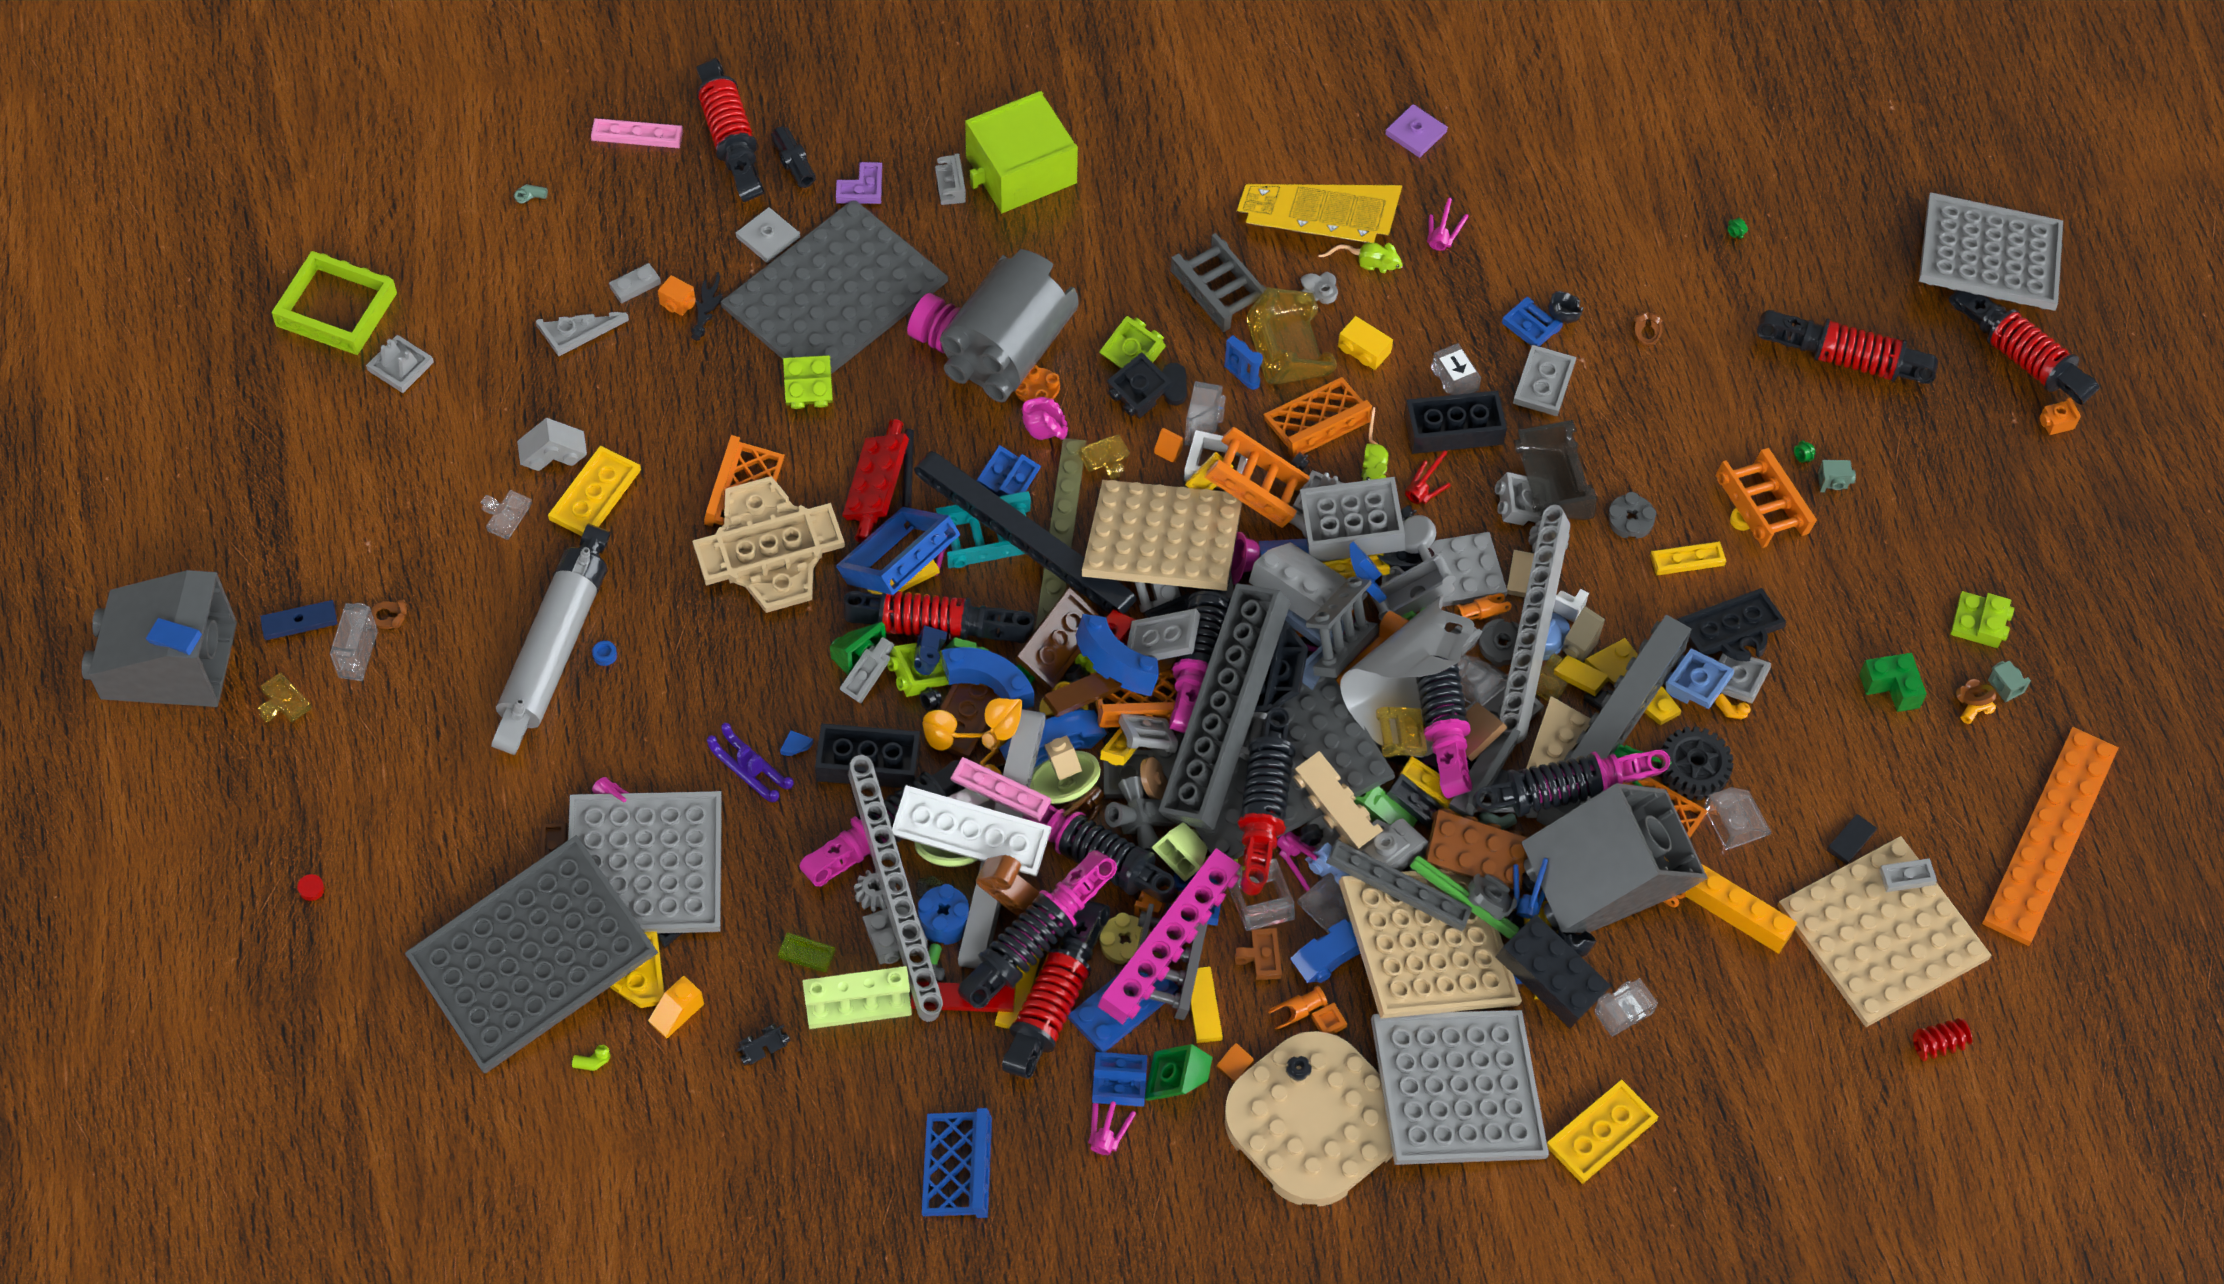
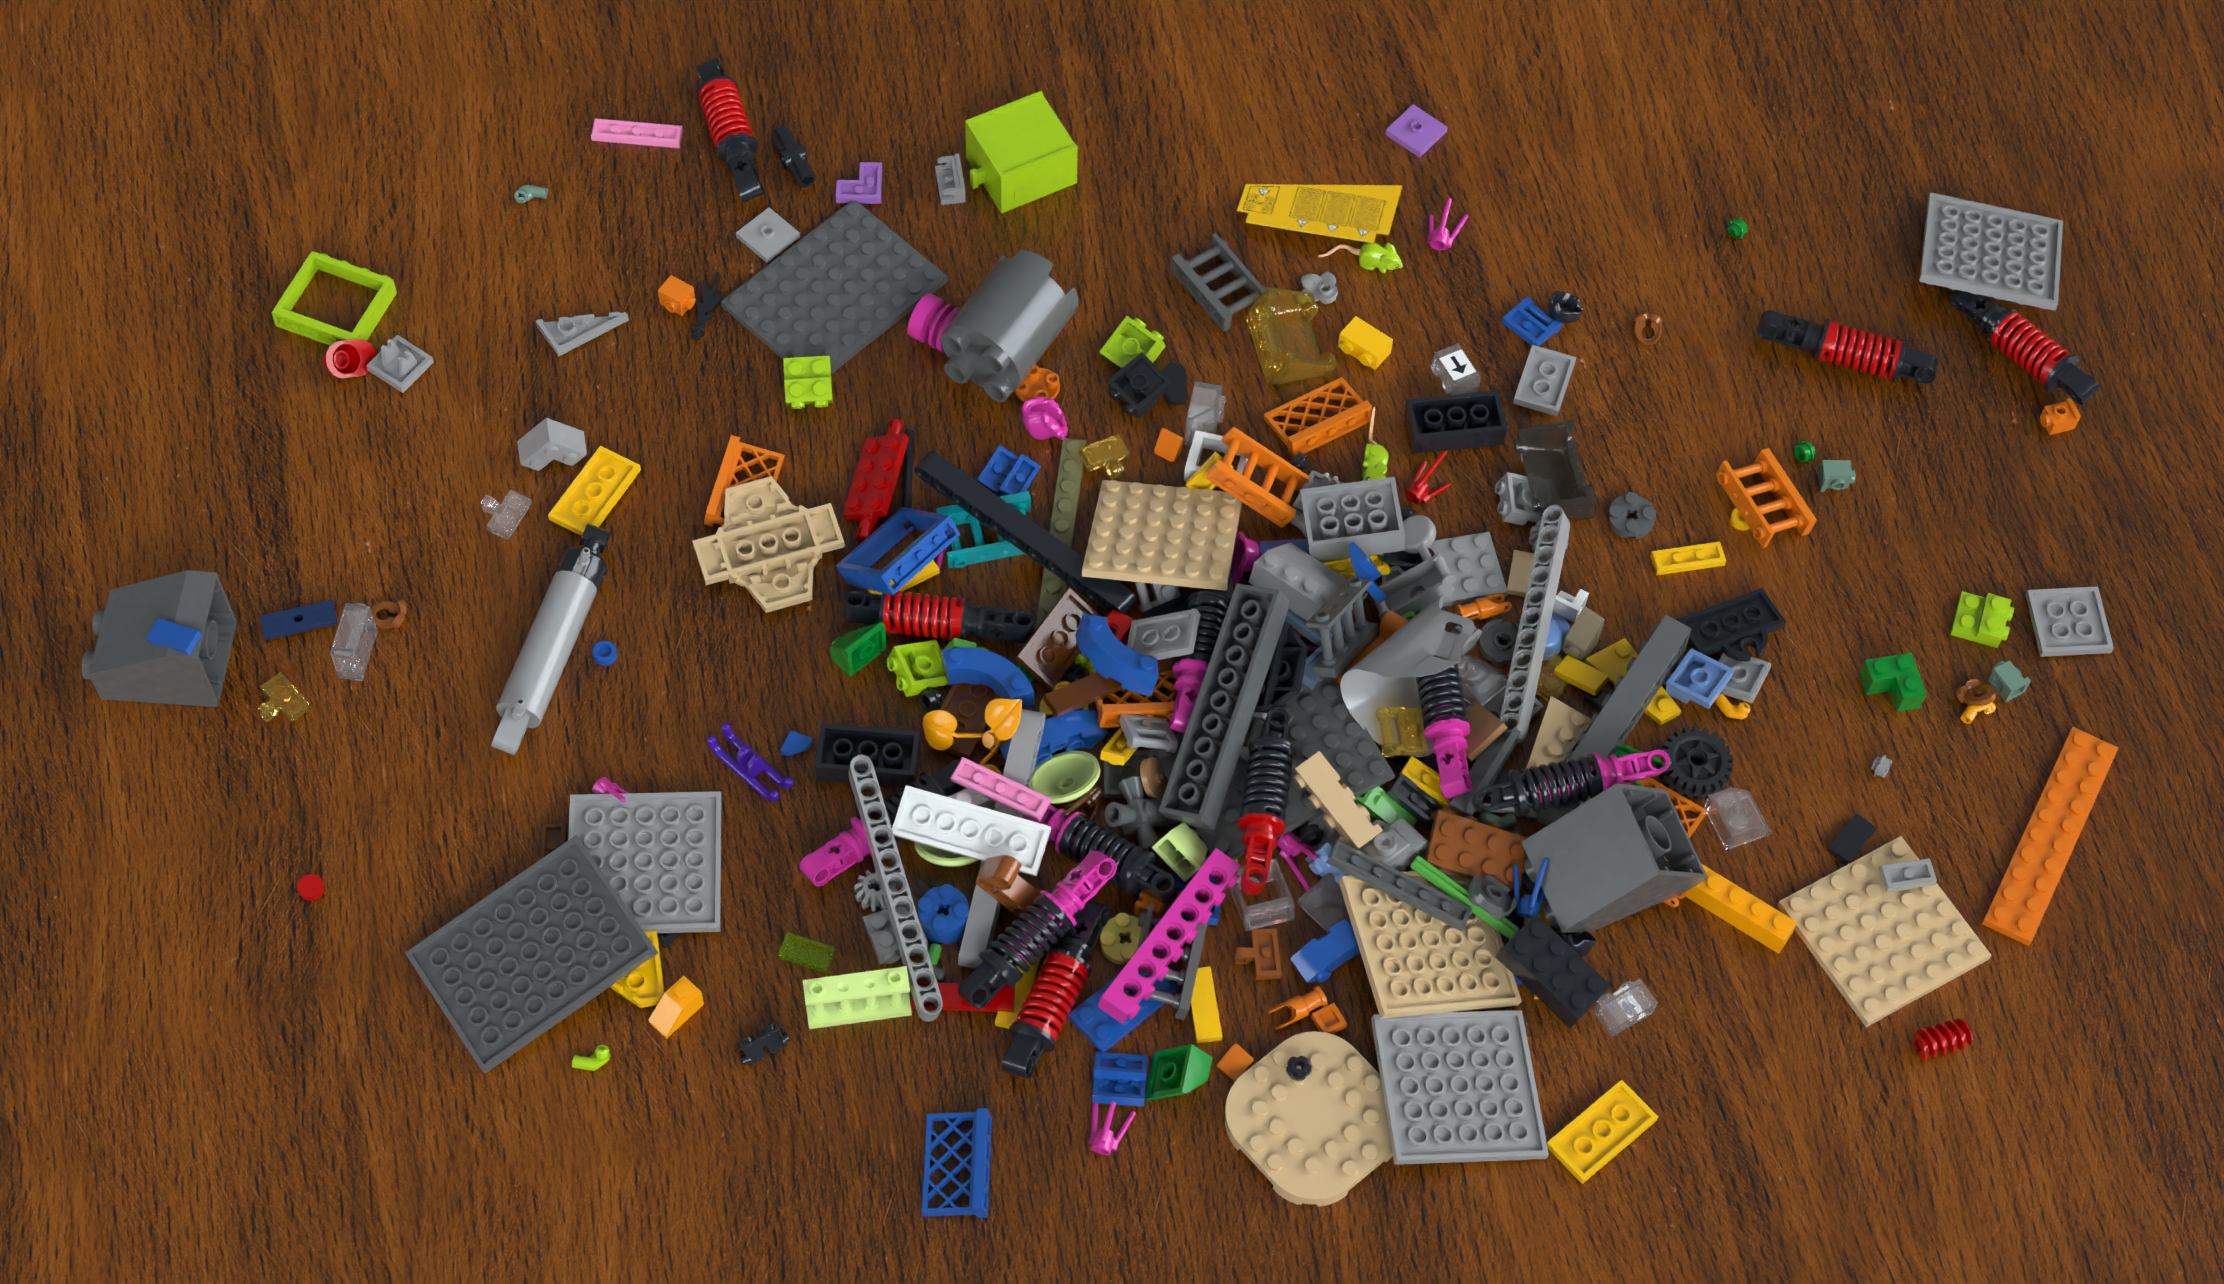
light grey plate [609,263,661,304] -> none
light grey hinge [840,637,894,703] -> none
dark blue leg [914,625,947,675] -> none
tan brick [1044,735,1082,781] -> none
blue plate [1224,335,1263,390] -> none
none -> red piece [322,339,377,378]
none -> light grey plate [1871,755,1892,778]
none -> light grey plate [2025,586,2114,657]

